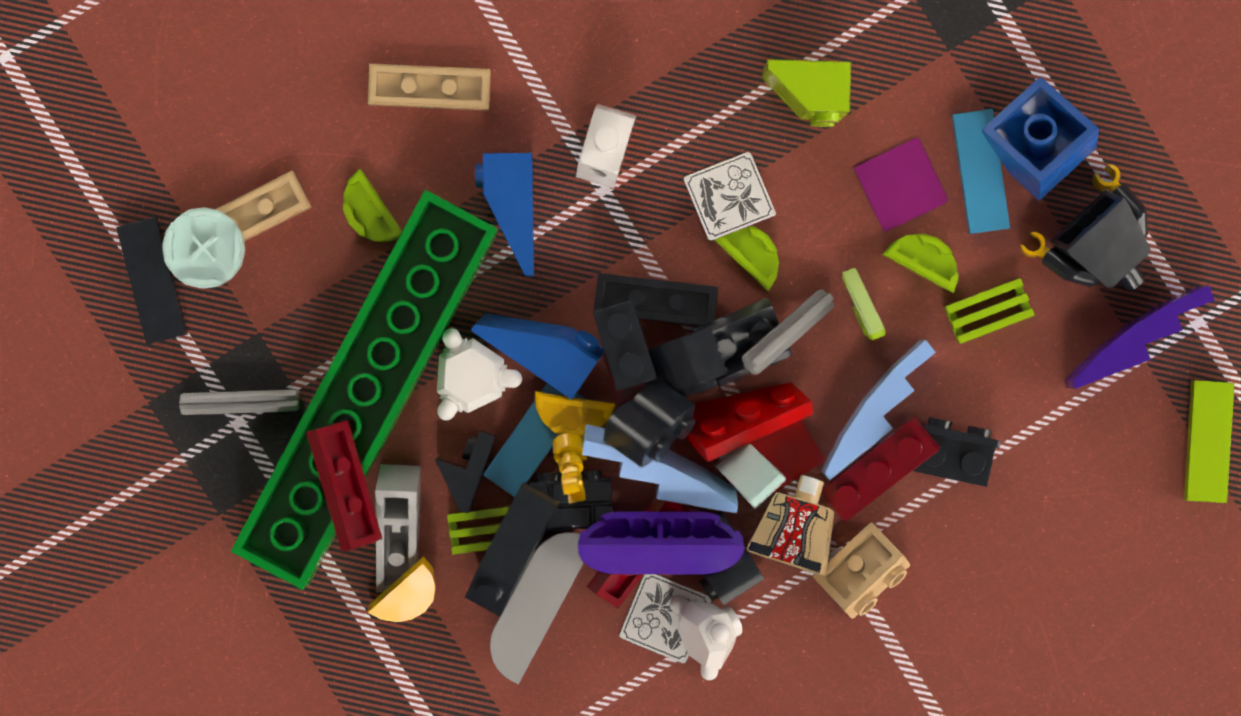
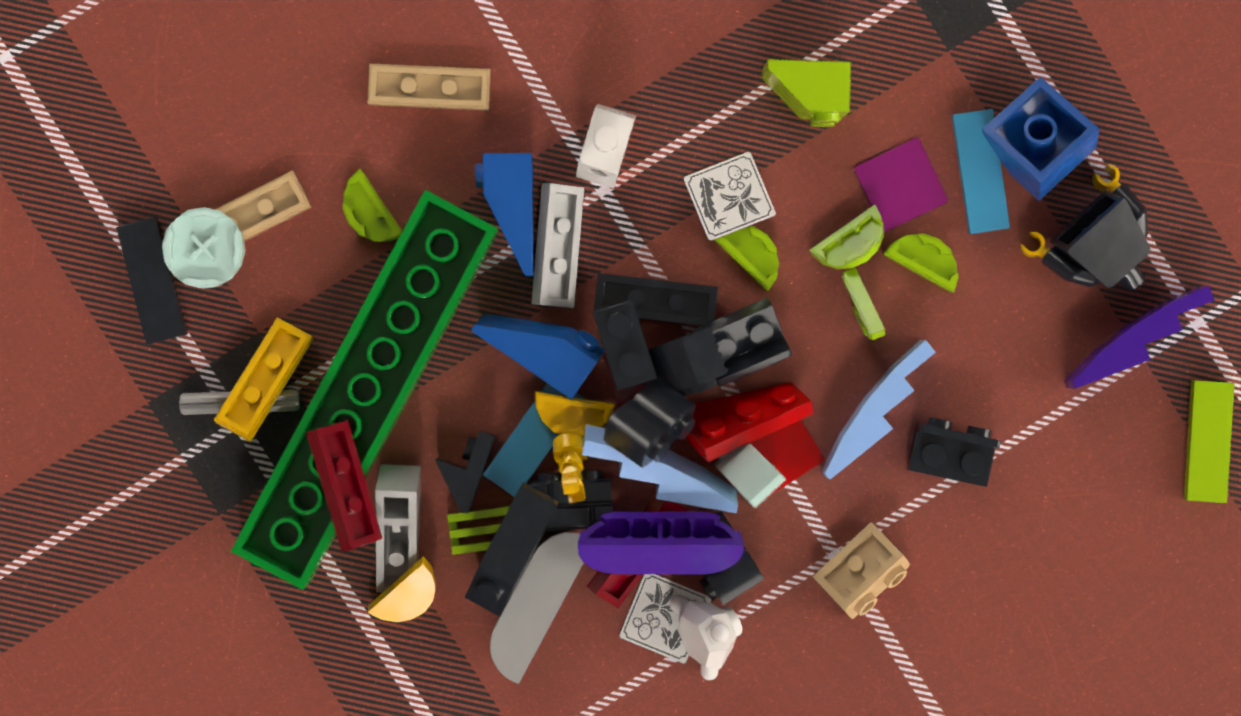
white rock [437,328,522,420] -> none
light grey axle [742,289,834,375] -> none
torso [747,475,834,576] -> none
dark red plate [821,416,940,522] -> none
lime tile [944,278,1035,344] -> none
none -> yellow tile [214,317,313,442]
none -> light grey plate [531,183,584,308]
none -> lime tile [809,204,884,269]

